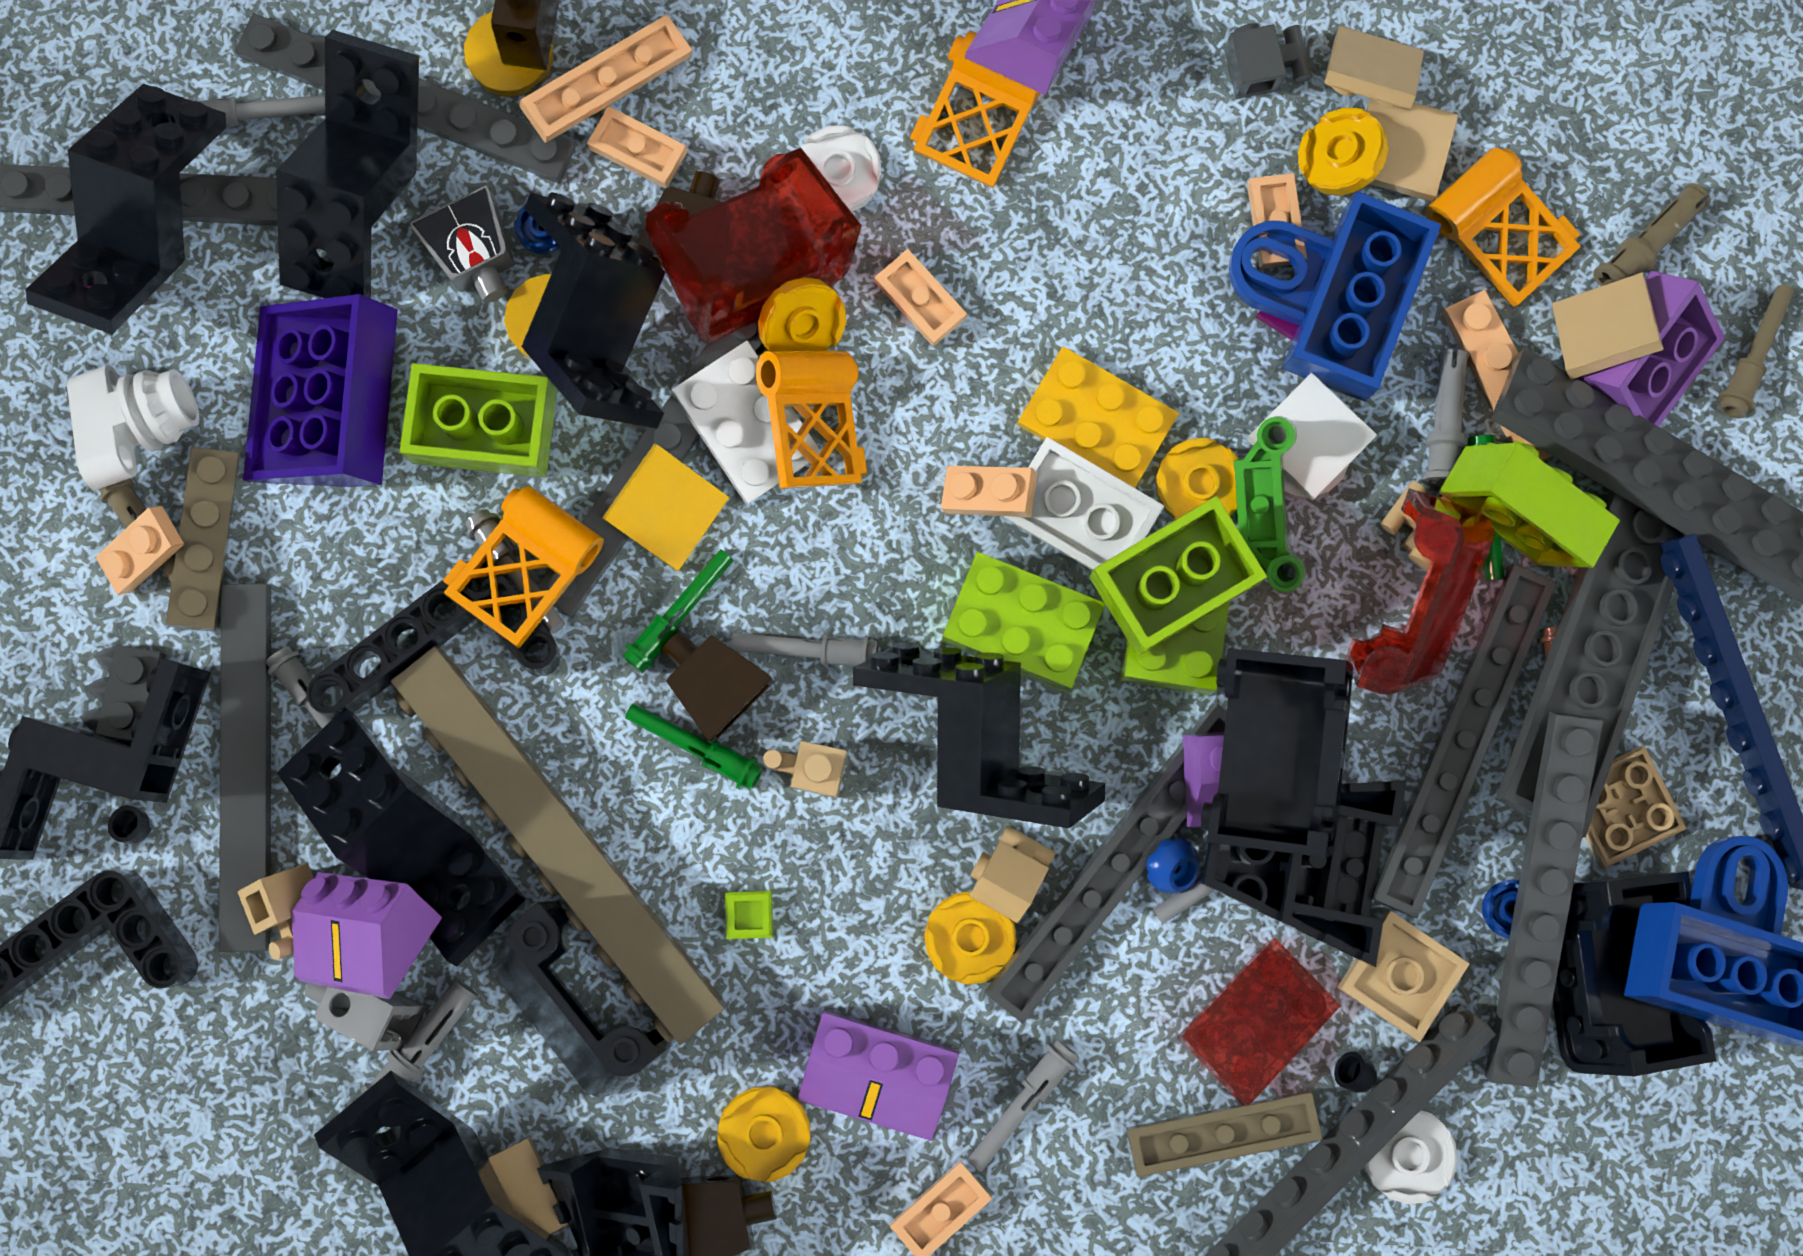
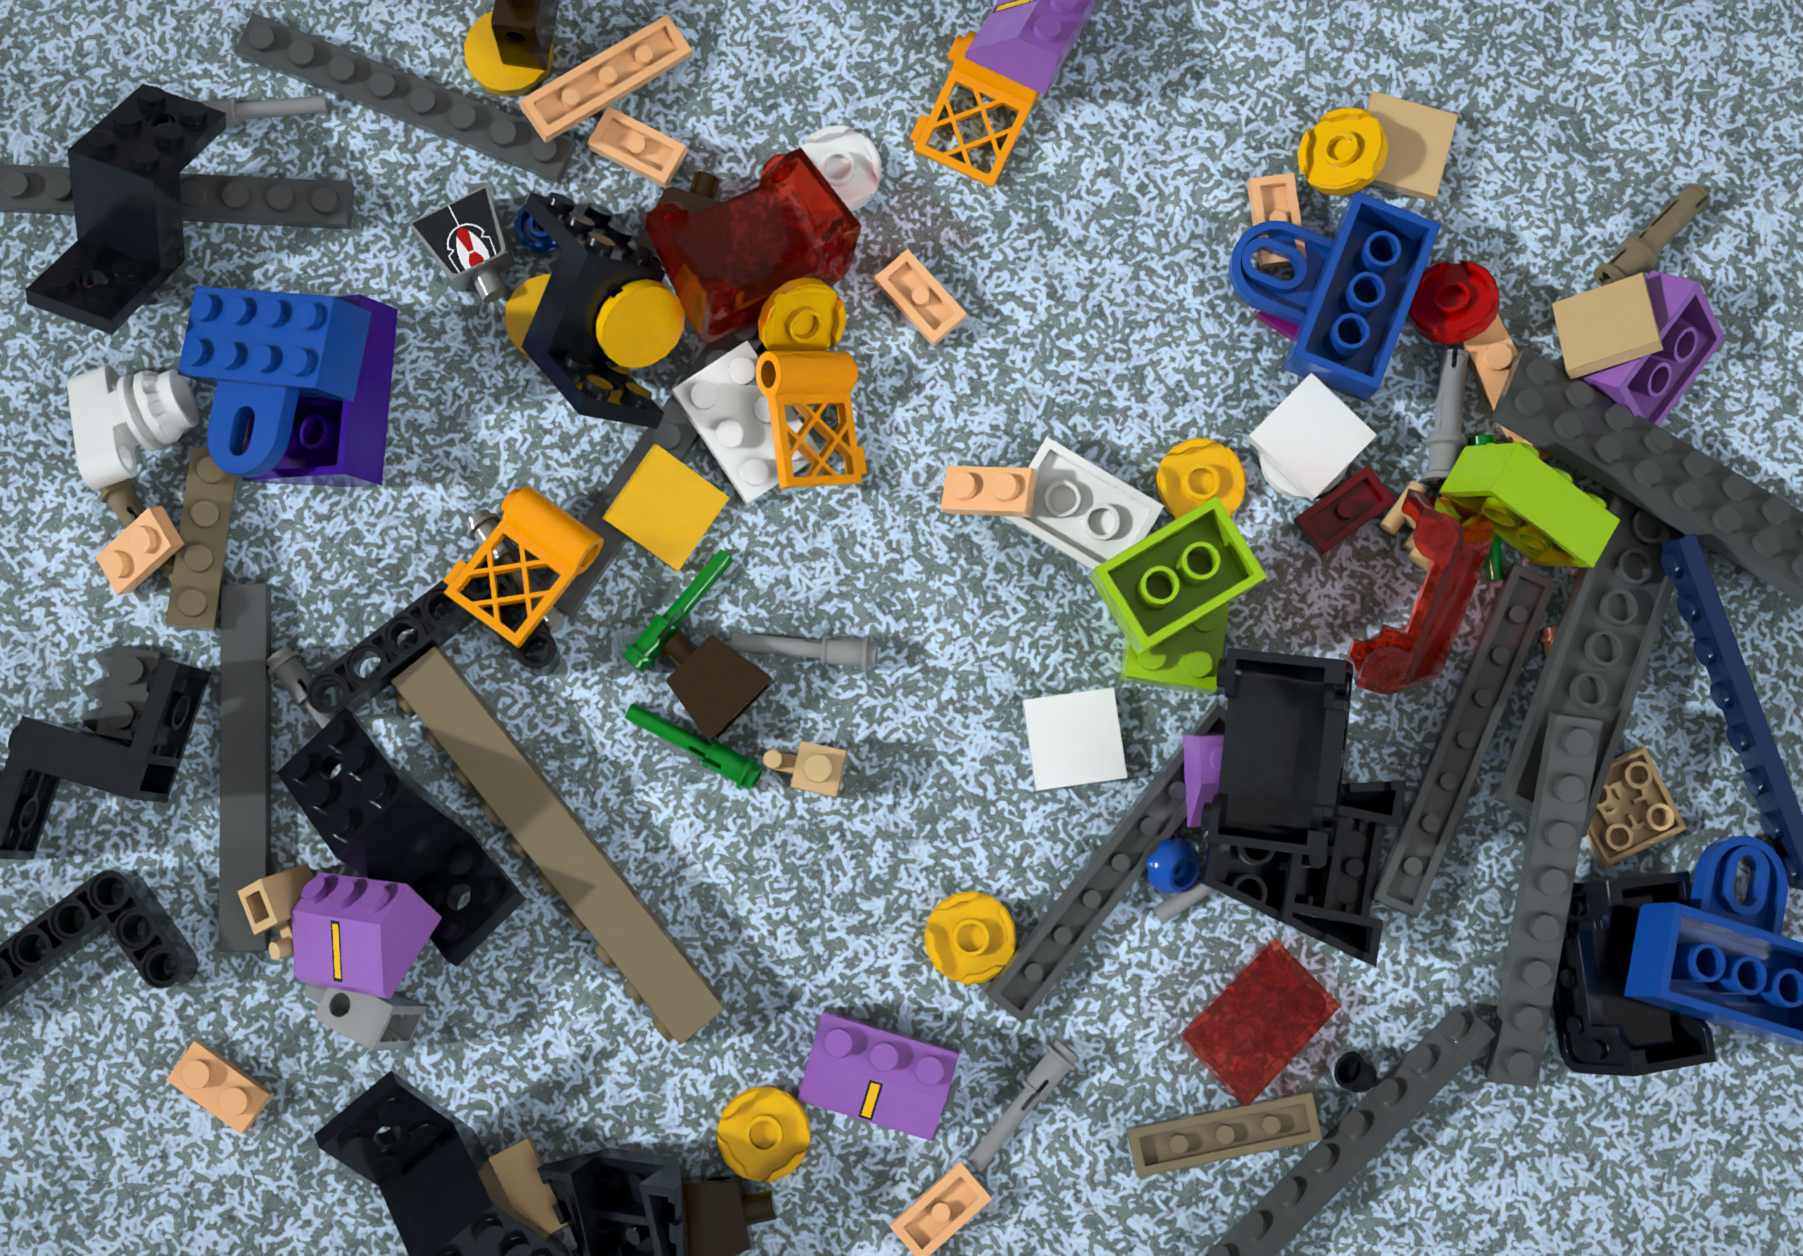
black hinge [108,805,152,844] -> none
black bracket [276,30,419,298] -> none
light grey pin [360,978,478,1093] -> none
lime brick [399,363,558,478] -> none
black windscreen [492,901,672,1097] -> none
lime tile [725,891,773,939] -> none
black bracket [853,642,1106,829] -> none
lime brick [941,551,1105,693] -> none
tan brick [969,825,1056,923] -> none
yellow plate [1017,346,1179,488] -> none
dark grey brick [1224,23,1312,99] -> none
bright green plate [1234,416,1306,592] -> none
tan tile [1324,25,1424,109] -> none
tan plate [1337,910,1470,1042] -> none
white tile [1363,1110,1458,1204] -> none
light orange piece [1426,147,1581,307] -> none
blue plate [1482,880,1519,939] -> none
dark tan pin [1718,285,1795,419] -> none
none -> light nougat plate [166,1040,274,1134]
none -> blue brick [177,286,372,478]
none -> yellow tile [595,279,685,369]
none -> white tile [1022,687,1128,791]
none -> dark red plate [1293,465,1396,556]
none -> red tile [1408,260,1500,344]

